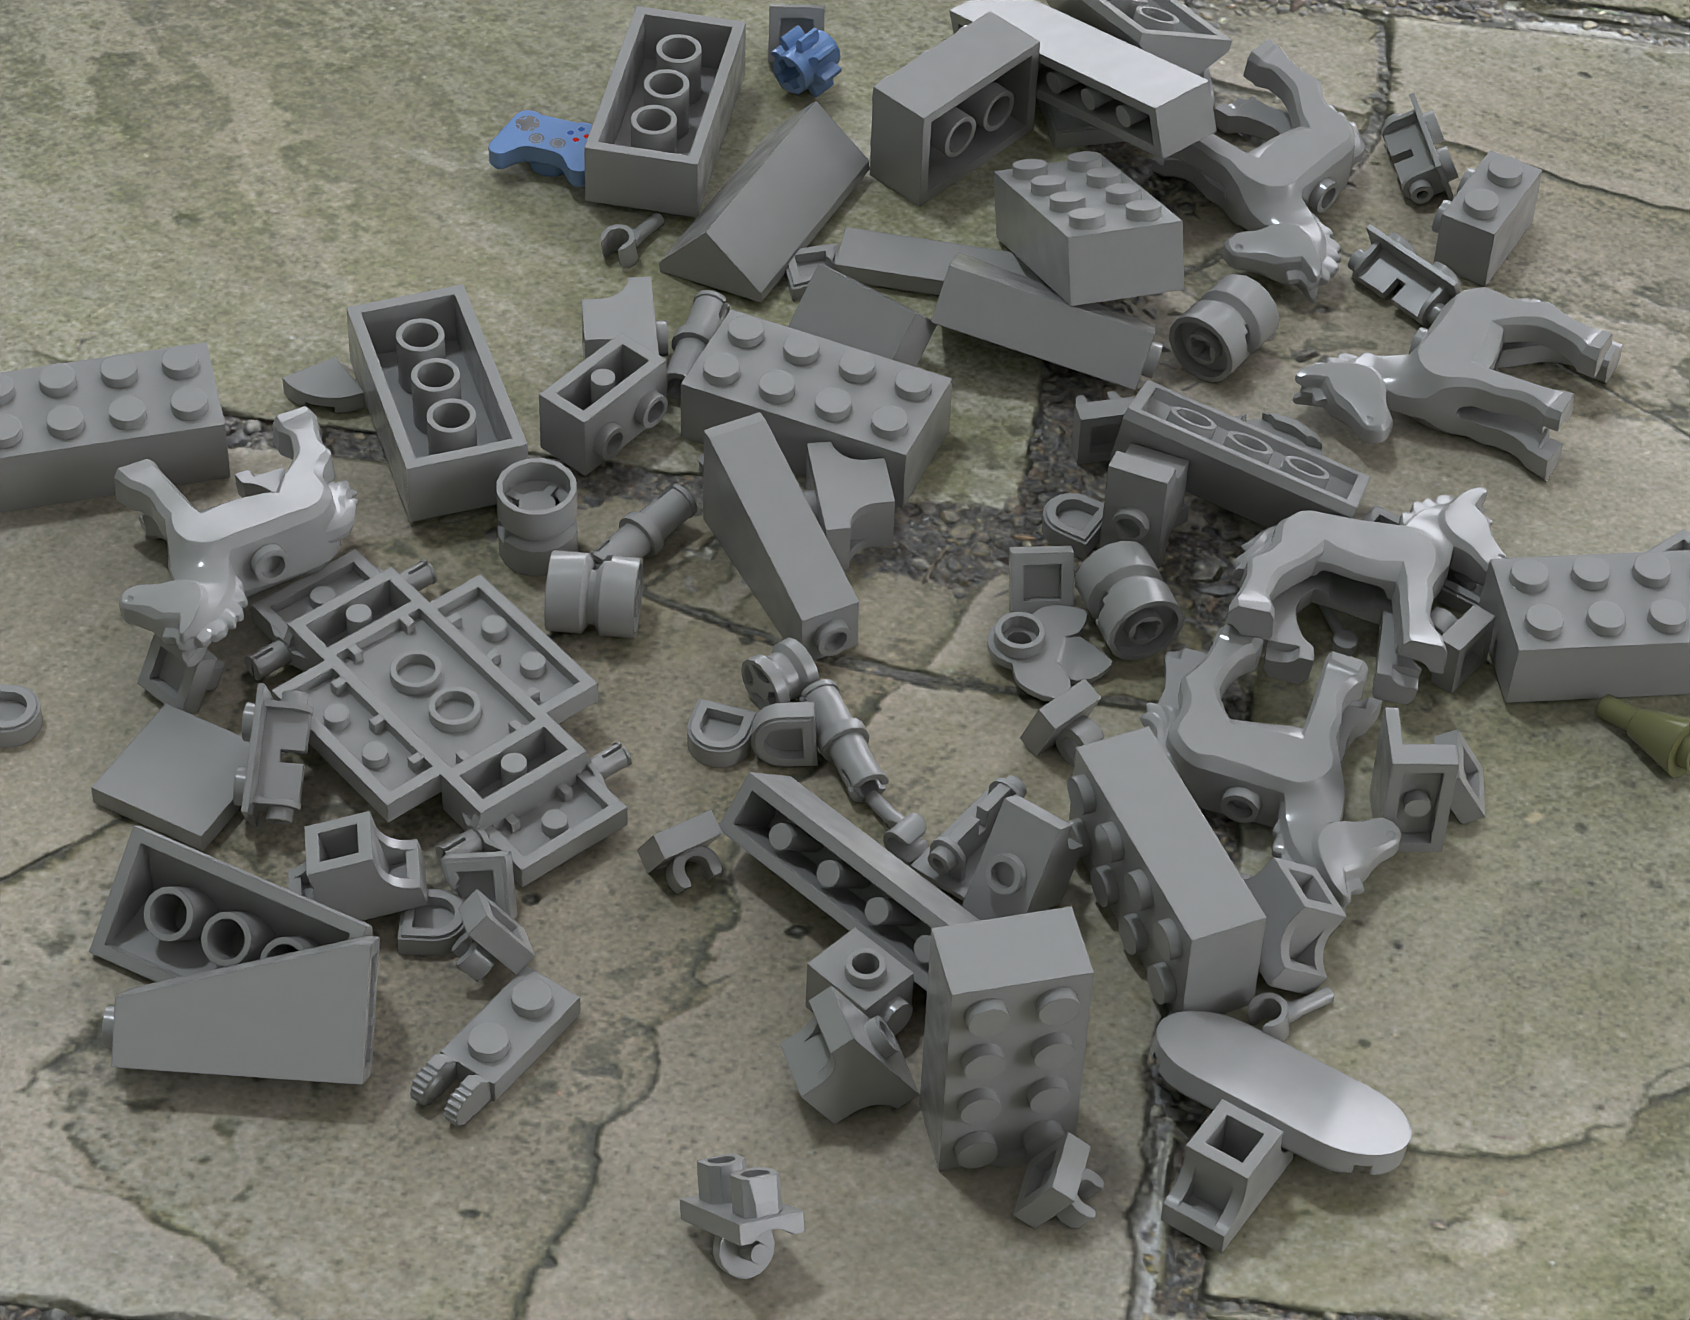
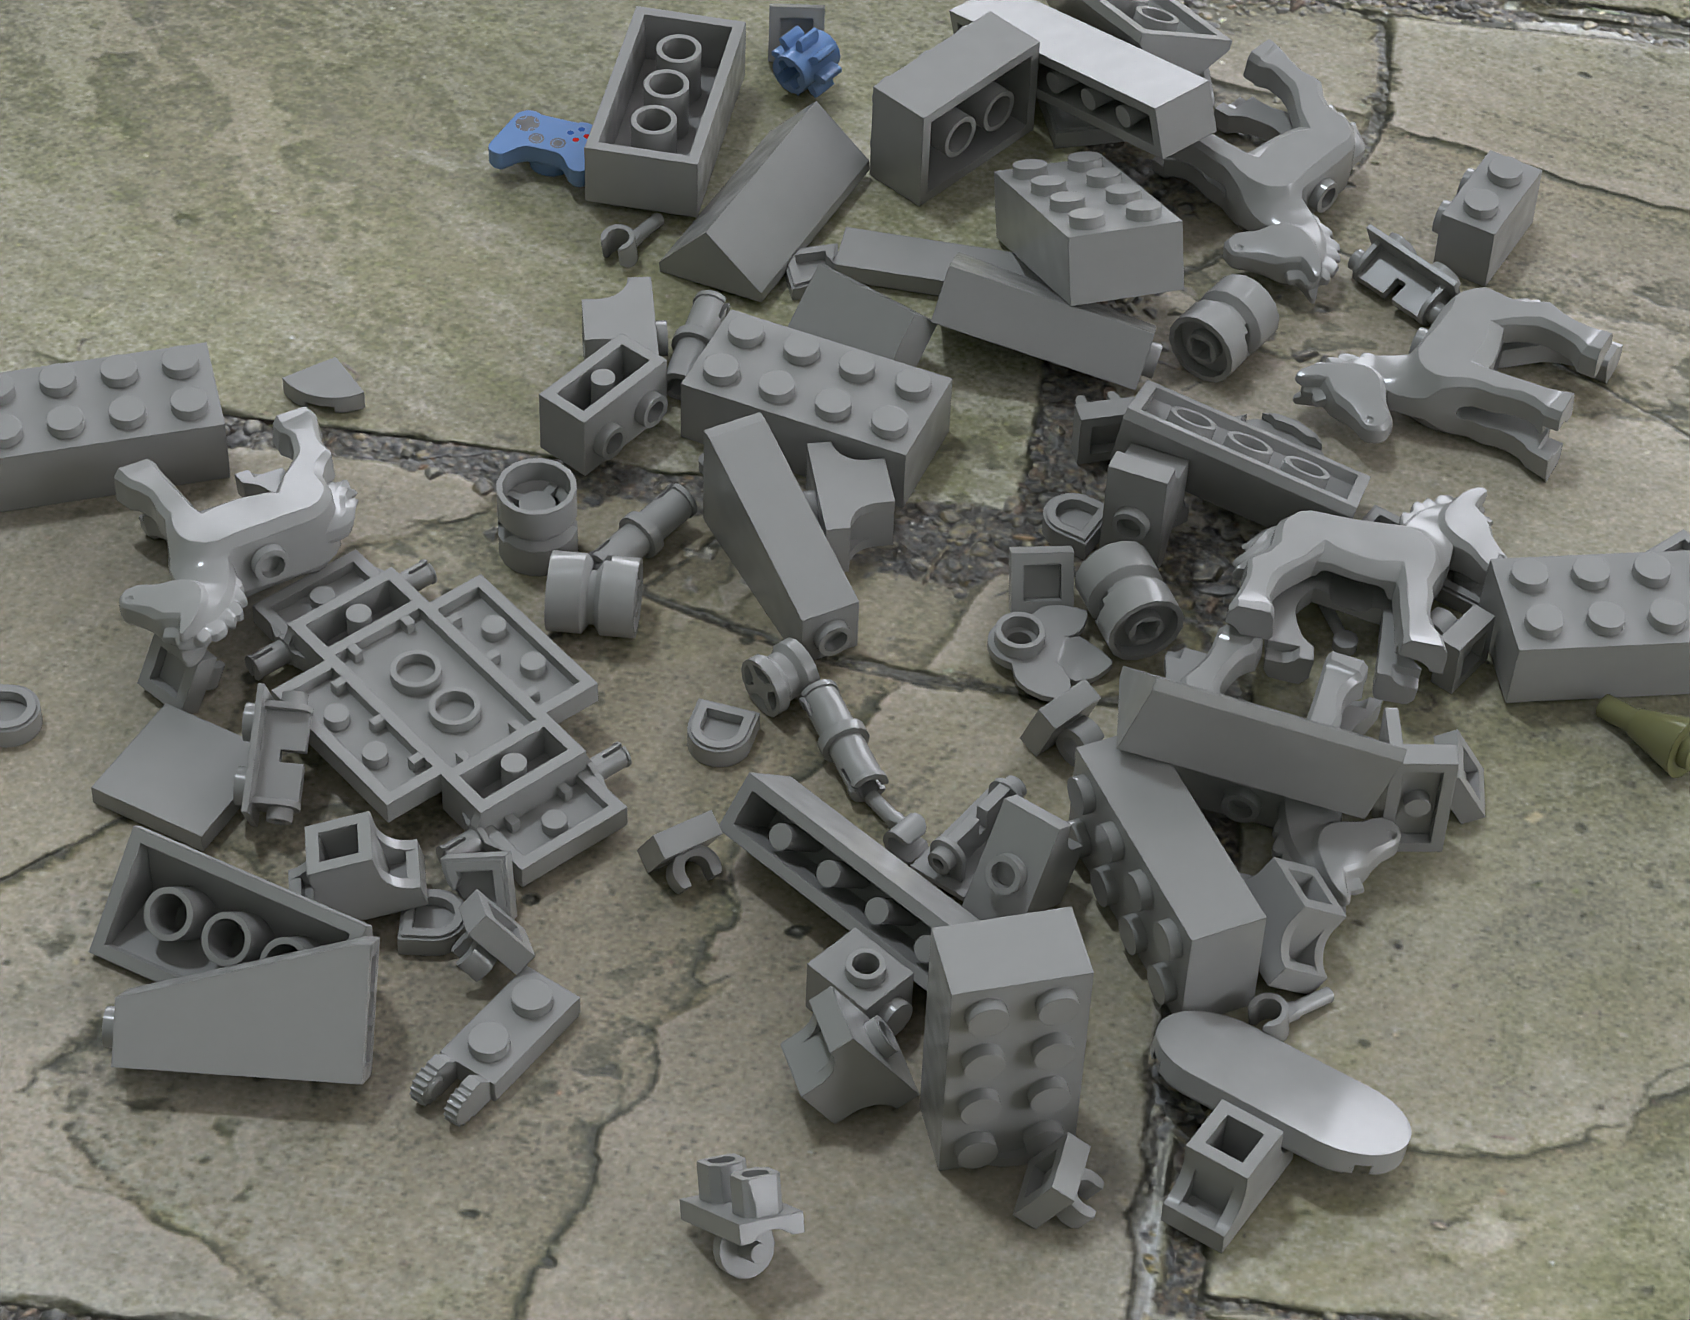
light grey brick [346,284,528,522] -> none
light grey tile [751,702,818,767] -> none
light grey hinge [1382,93,1459,204] -> none
none -> light grey slope [1117,666,1407,819]

